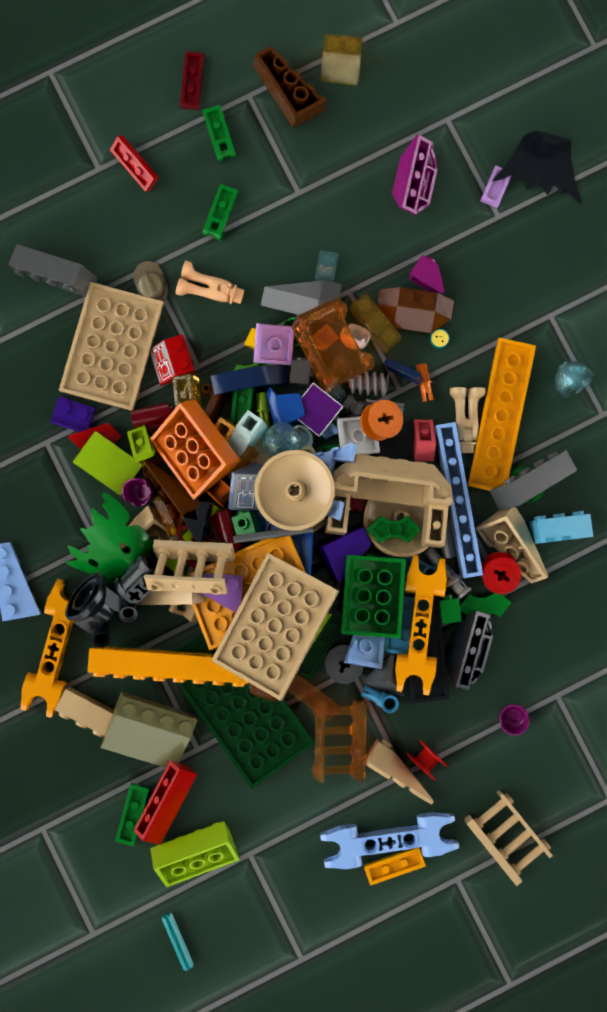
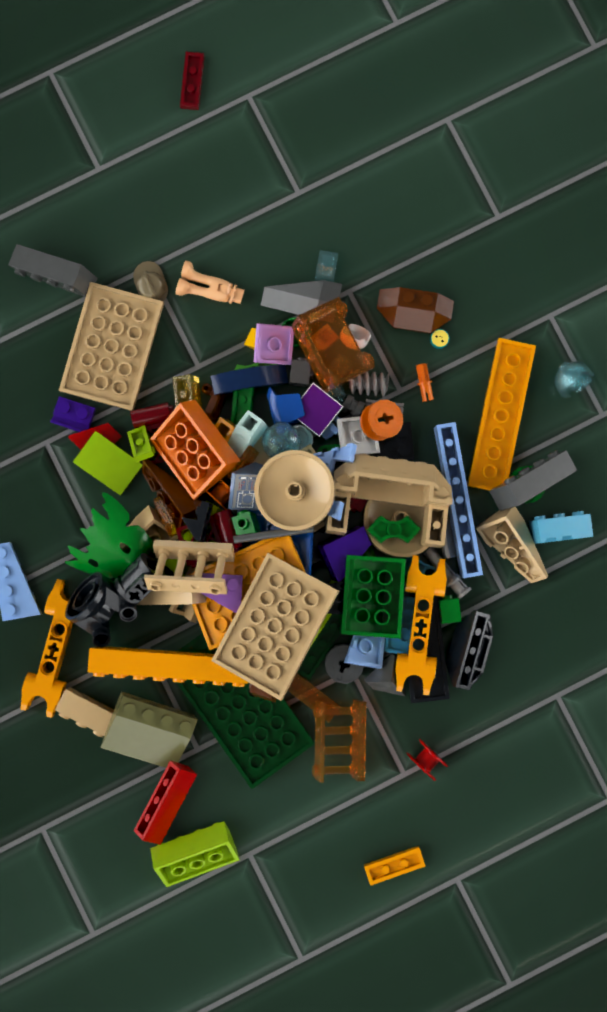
red plate [110,135,159,192] -> none
green plate [115,783,150,847] -> none
magenta hair [122,478,154,507] -> none
red slope [150,334,196,386] -> none
teal axle [162,912,194,971] -> none
green plate [202,105,236,162] -> none
green plate [202,184,238,241] -> none
reddish brown wedge [253,46,327,128] -> none
lime axle [256,392,271,431] -> none
light blue piece [320,812,459,869] -> none
clear yellow slope [321,34,362,85] -> none
clear yellow arch [350,293,402,354] -> none
dark azure pin [360,685,399,713] -> none
tan wedge [364,739,434,805] -> none
dark blue tile [384,357,423,385] -> none
magenta wedge [392,134,438,215] -> none
magenta slope [408,255,444,295] -> none
coral slope [413,419,436,462] -> none
tan piece [450,387,486,453] -> none
green tile [460,592,512,617] -> none
tan fence [464,790,553,886] -> none
lavender tile [480,165,511,208] -> none
red piece [481,552,521,594] -> none
black piece [492,130,582,204] -> none
magenta hair [499,704,529,735] -> none

